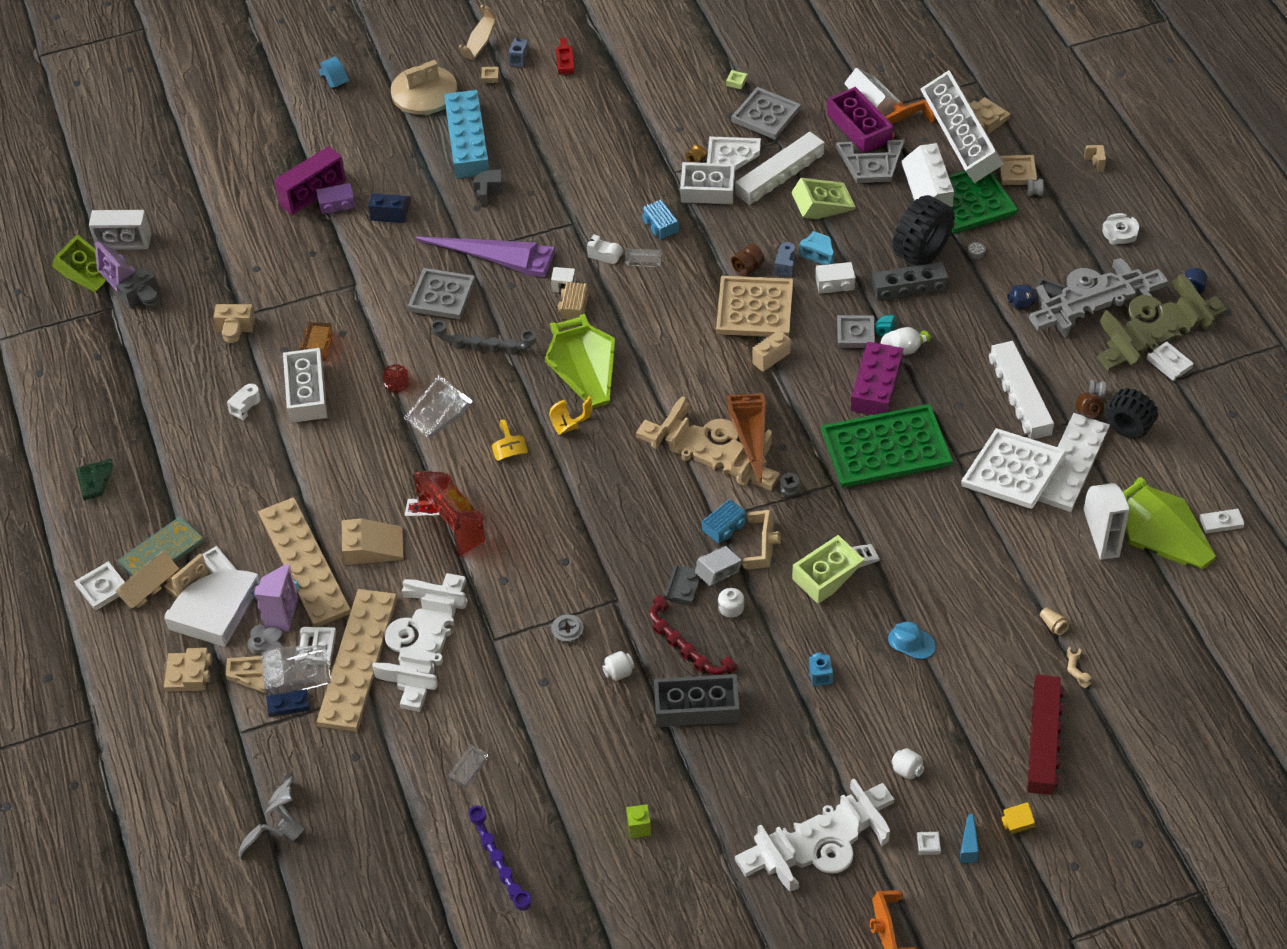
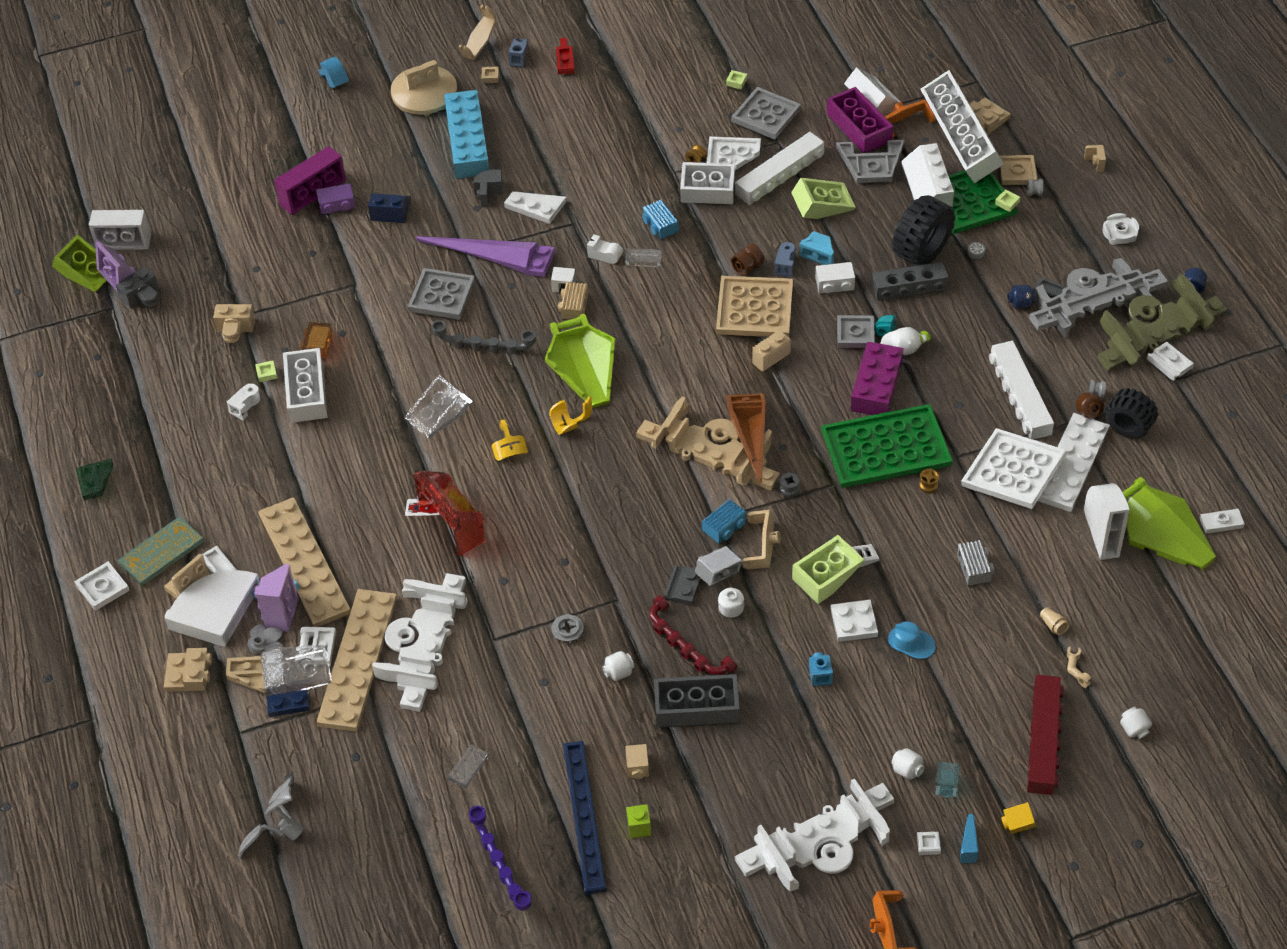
tan brick [115,551,179,609] -> none
tan slope [342,518,404,565] -> none
clear red wheel [383,364,409,393] -> none
none -> yellowish green plate [255,361,278,383]
none -> white wing [504,192,567,224]
none -> dark blue tile [563,741,606,895]
none -> tan brick [625,744,649,779]
none -> white plate [831,600,878,642]
none -> pearl gold wheel [919,469,939,493]
none -> clear light blue brick [935,762,960,797]
none -> light grey brick [957,540,994,586]
none -> yellowish green plate [995,190,1020,212]
none -> white head [1120,707,1152,739]

